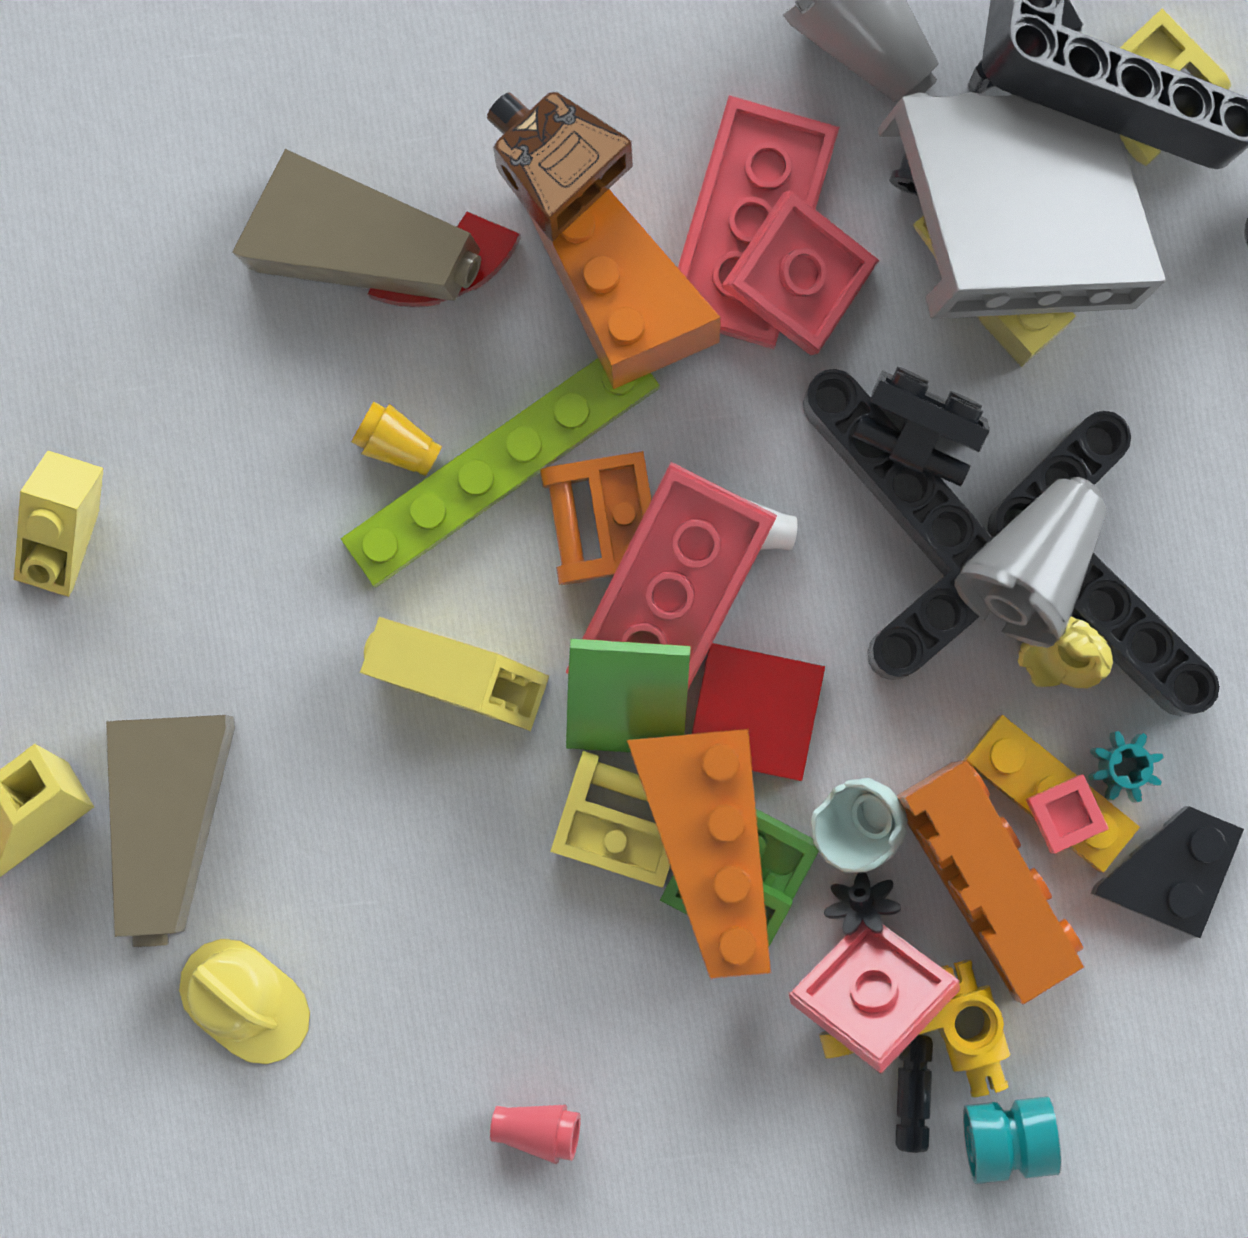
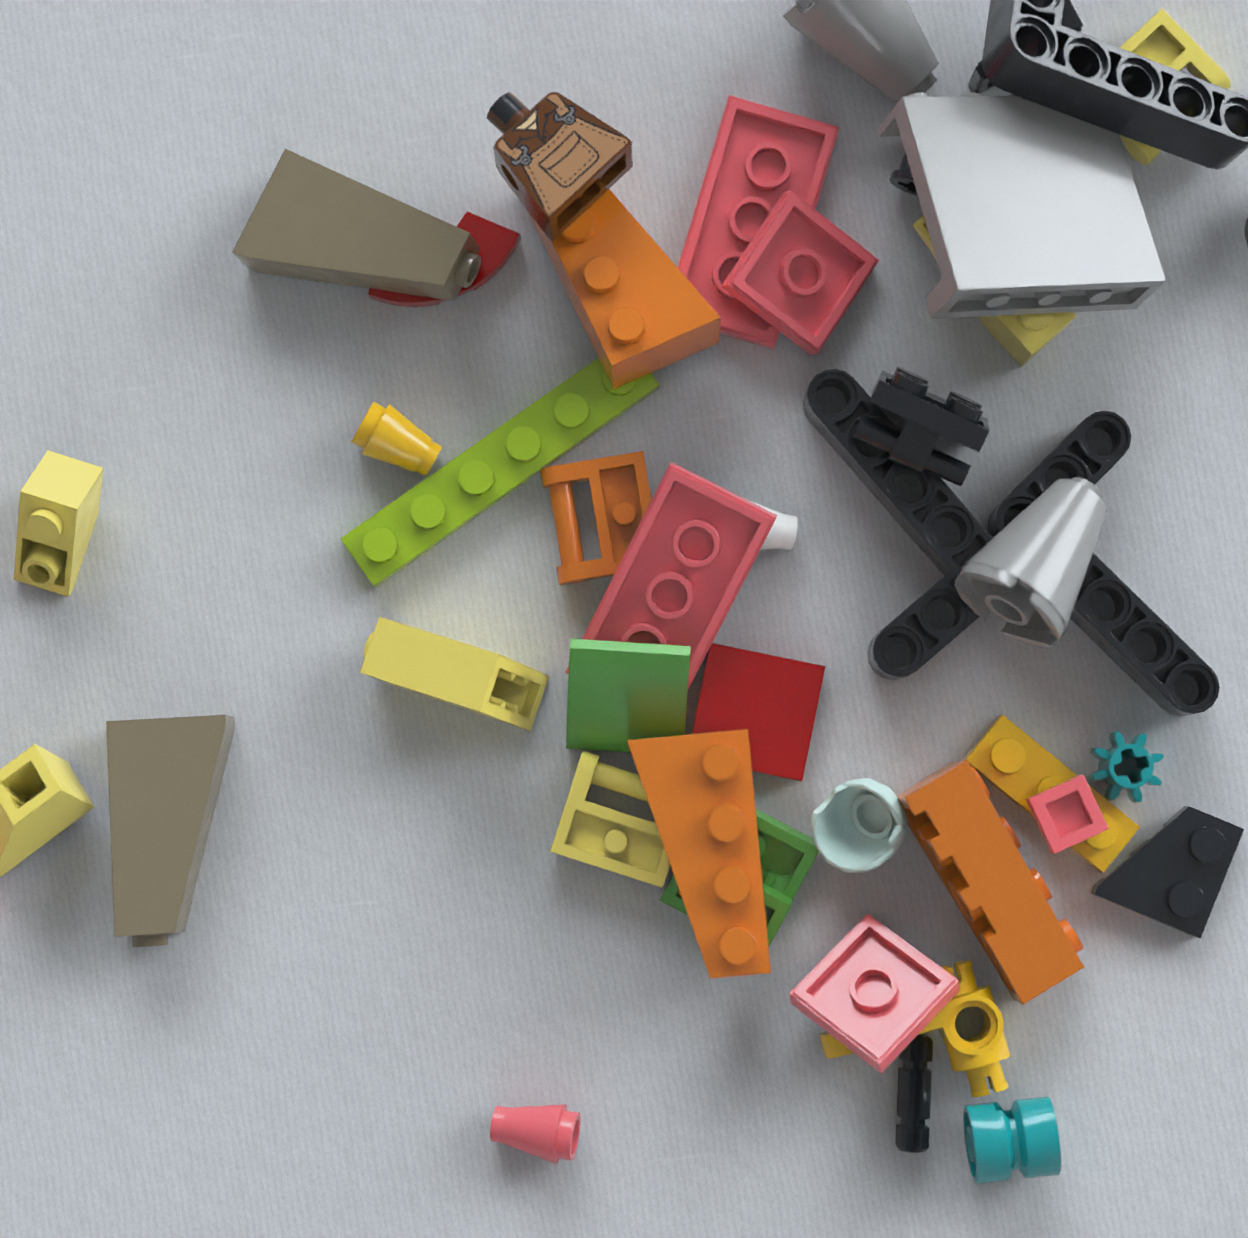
light yellow piece [179,939,310,1064] -> none
black plant [824,872,901,936] -> none
light yellow hair [1017,617,1113,688] -> none

